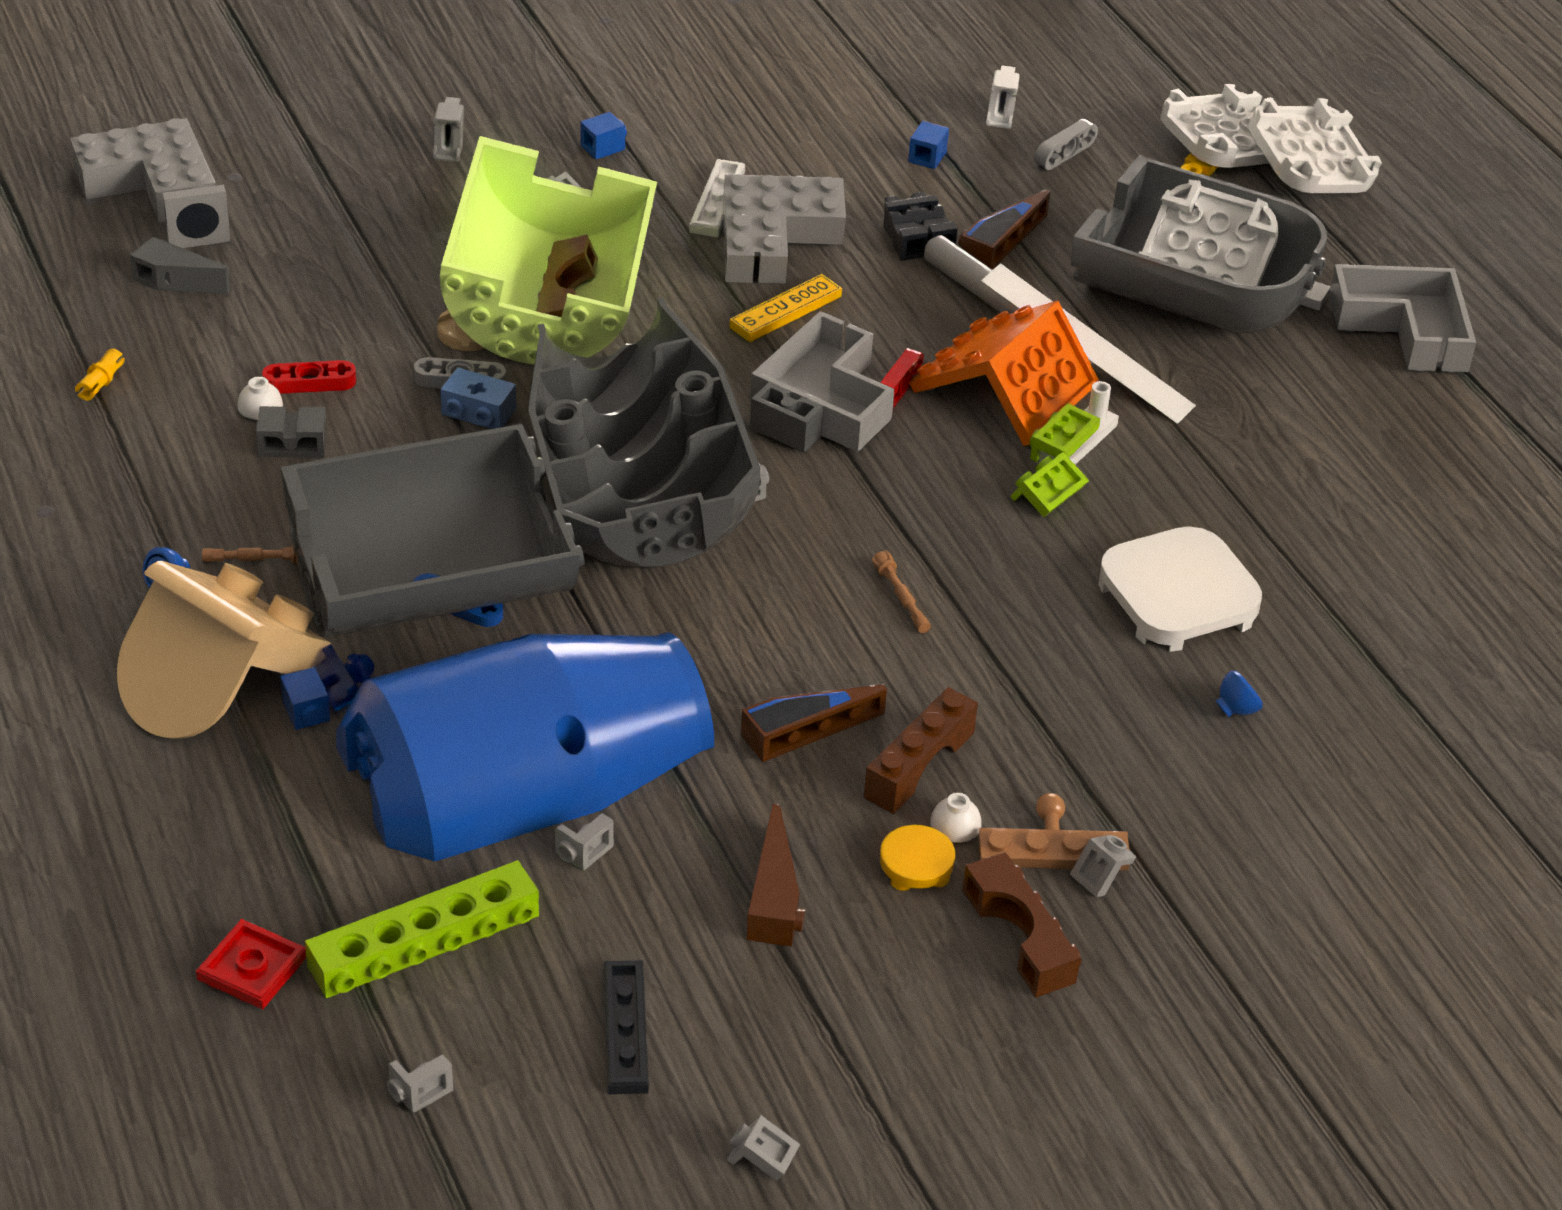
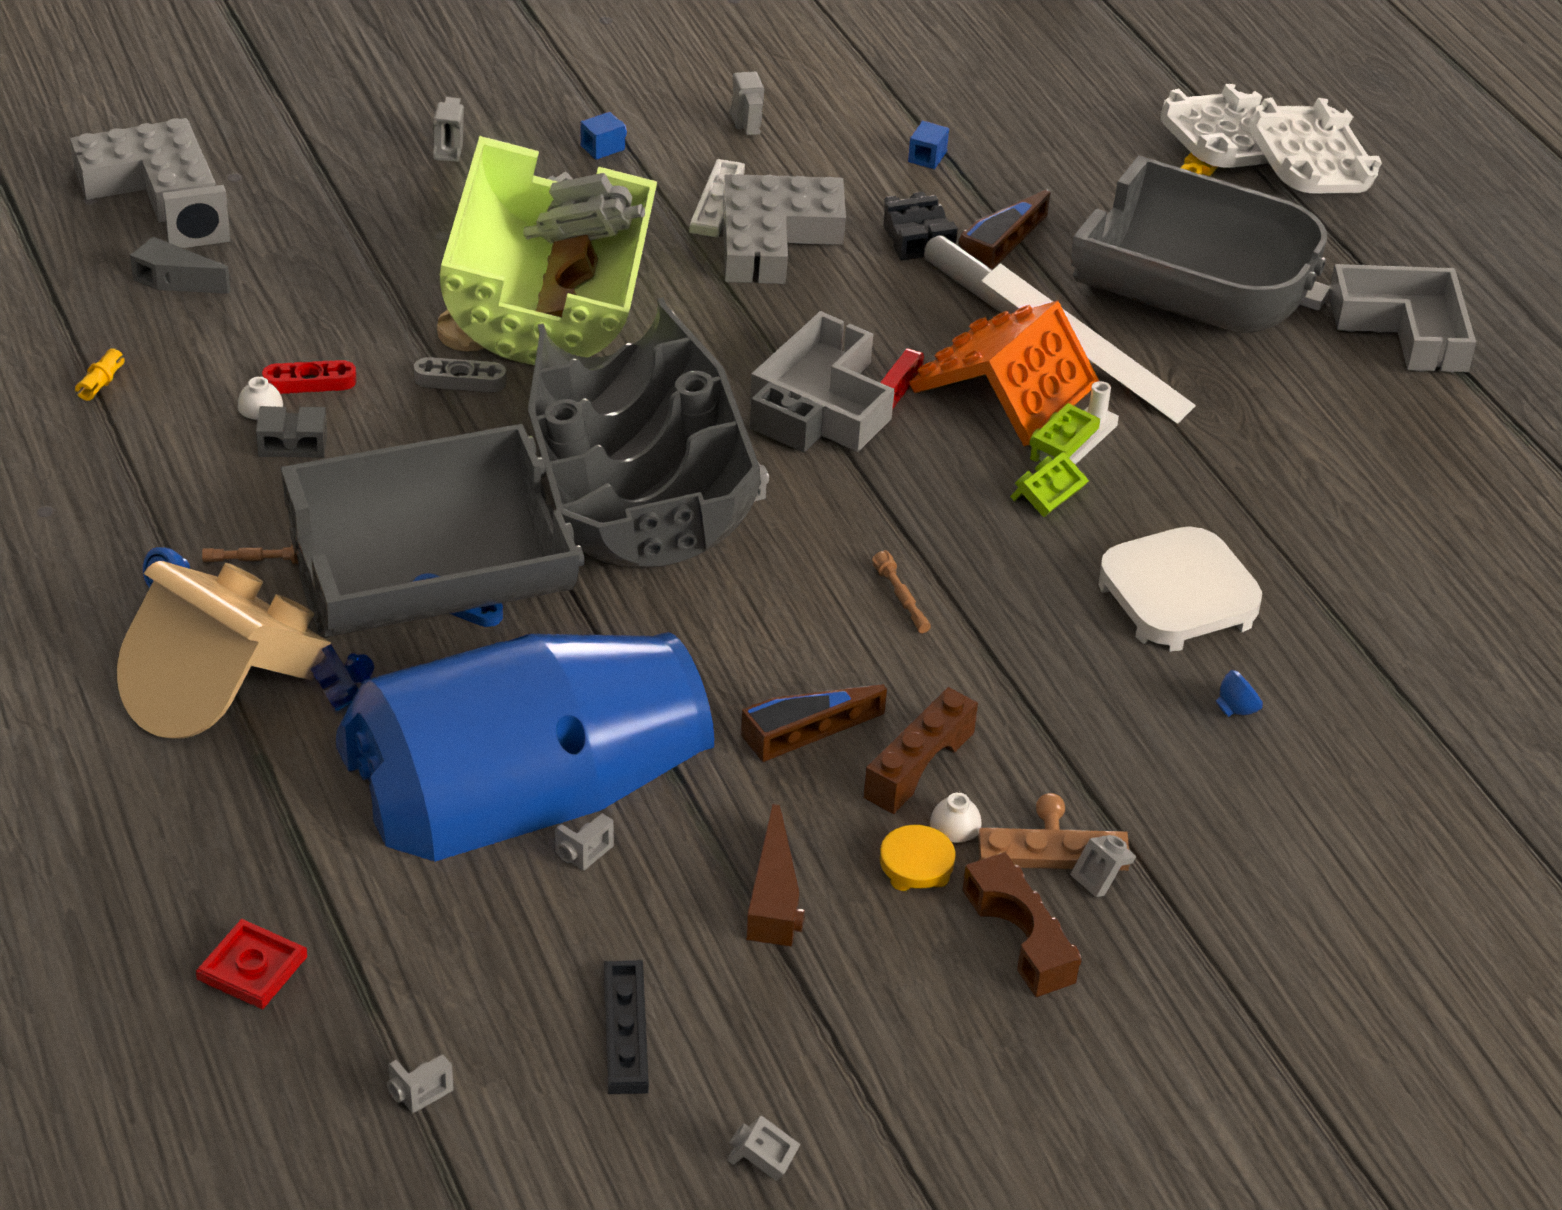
blue brick [280,667,330,730] -> none
lime brick [305,860,539,999] -> none
medium blue brick [441,367,516,429] -> none
yellow tile [729,274,842,343] -> none
white piece [986,65,1020,128] -> none
light grey beam [1034,119,1098,170] -> none
white tile [1139,180,1279,286] -> none
none -> light grey piece [523,173,645,244]
none -> light grey piece [730,72,764,135]

